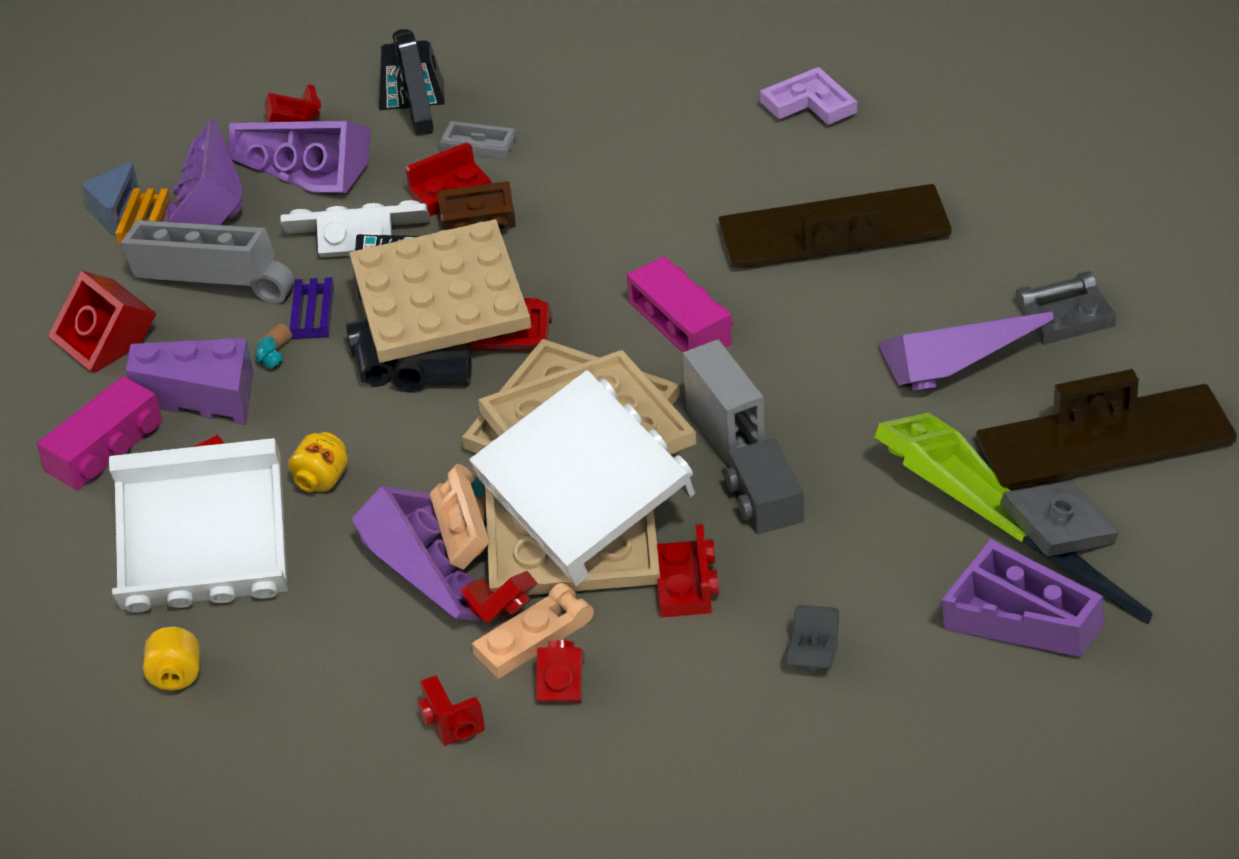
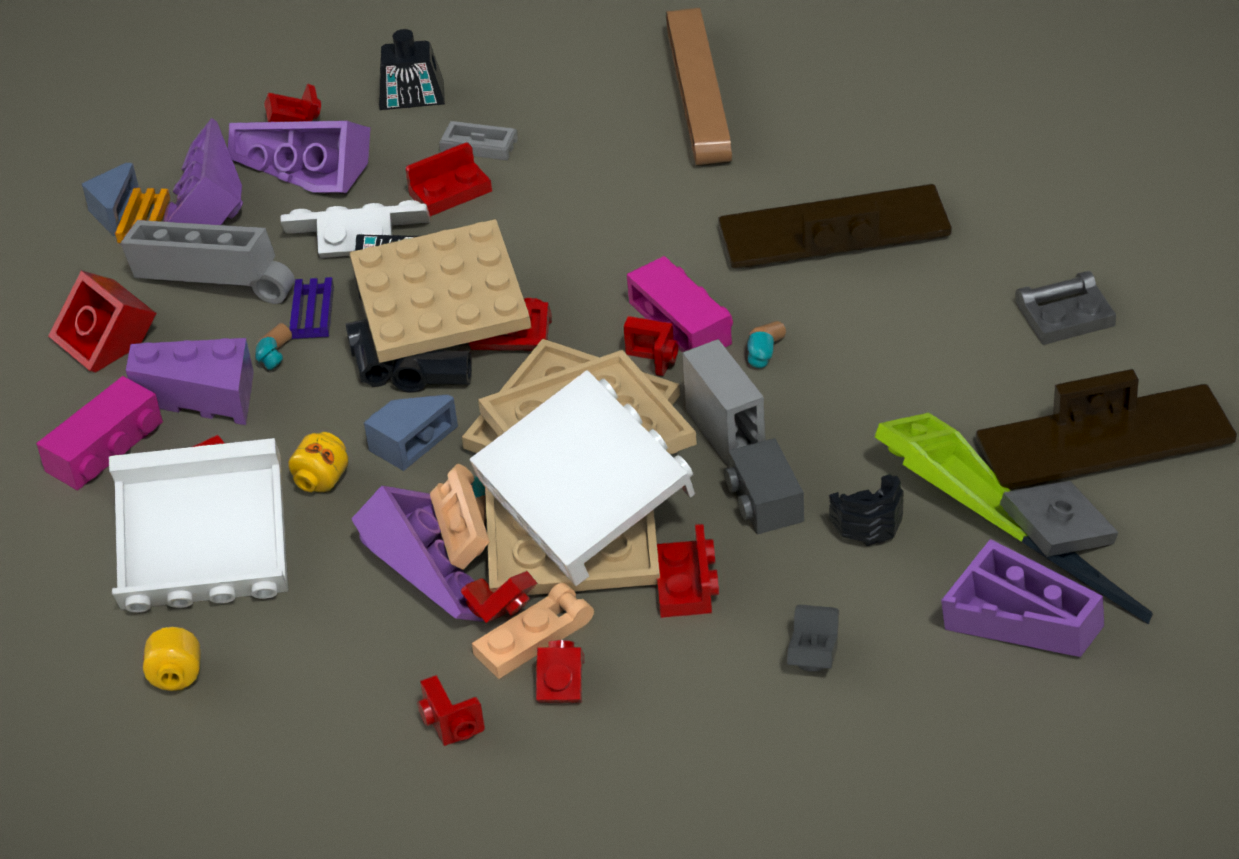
black beam [395,32,434,134] -> none
reddish brown bracket [437,181,516,232] -> none
lavender plate [760,67,857,125] -> none
medium lavender wedge [879,311,1054,391] -> none
none -> sand blue slope [364,394,458,471]
none -> red bracket [623,316,679,376]
none -> medium nougat beam [666,8,732,165]
none -> teal arm [747,321,786,368]
none -> black hair [829,474,904,546]

